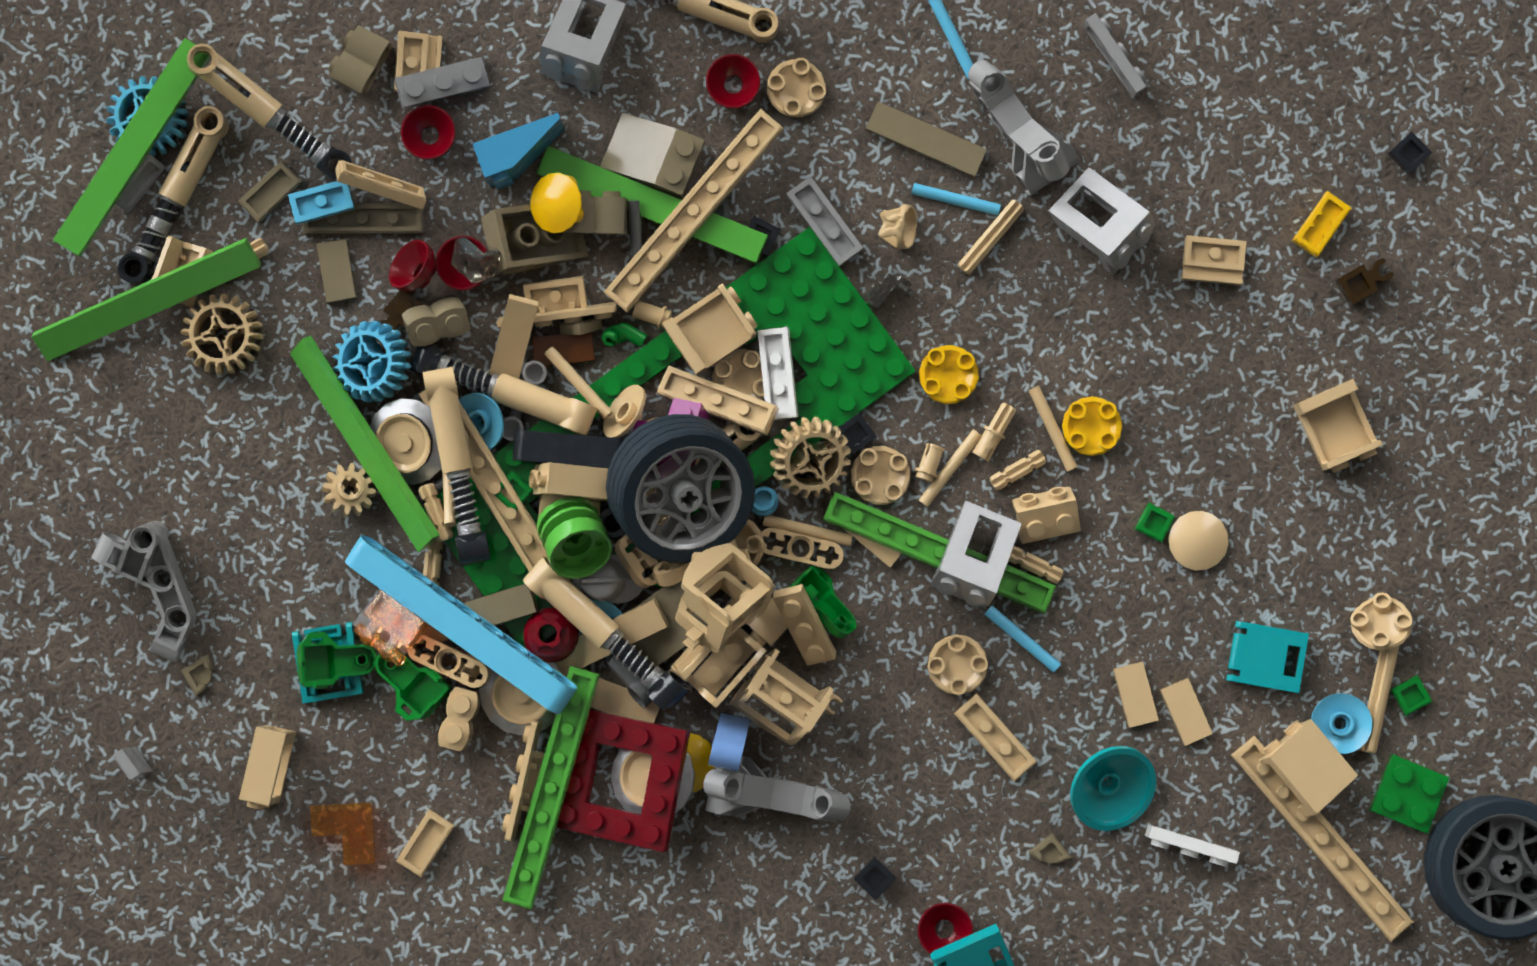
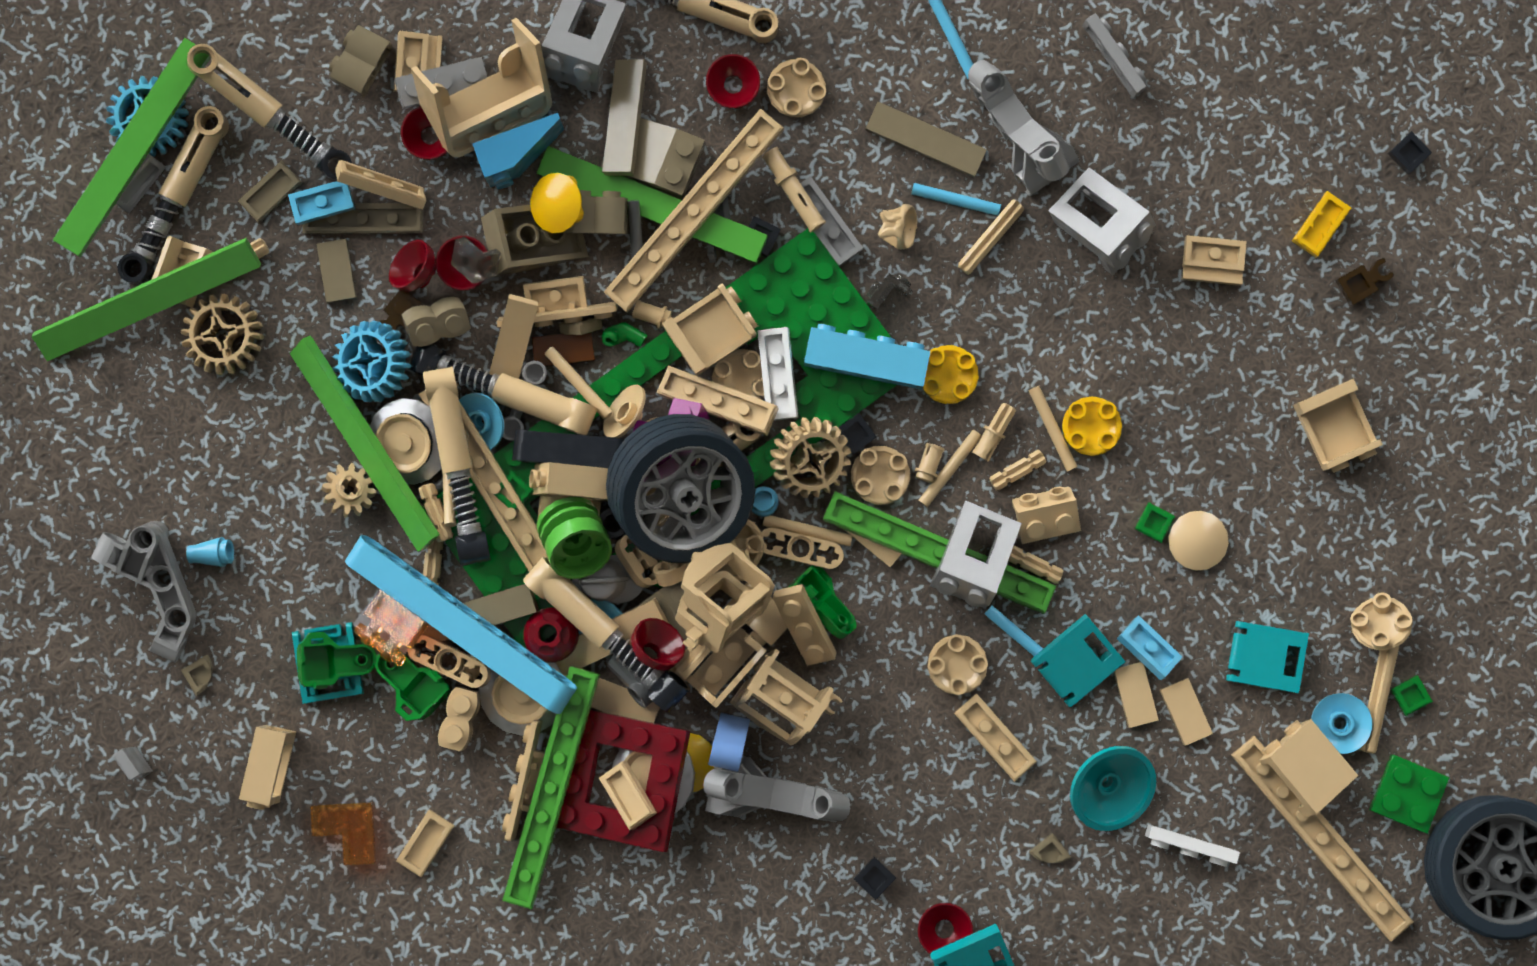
none -> medium azure cone [186,537,234,567]
none -> tan windscreen [411,18,552,157]
none -> tan tile [599,761,657,830]
none -> tile [602,59,647,176]
none -> dark red piece [631,618,685,670]
none -> tan pin [762,146,826,233]
none -> medium azure brick [804,324,931,390]
none -> teal container [1031,614,1126,707]
none -> medium azure plate [1117,615,1182,680]

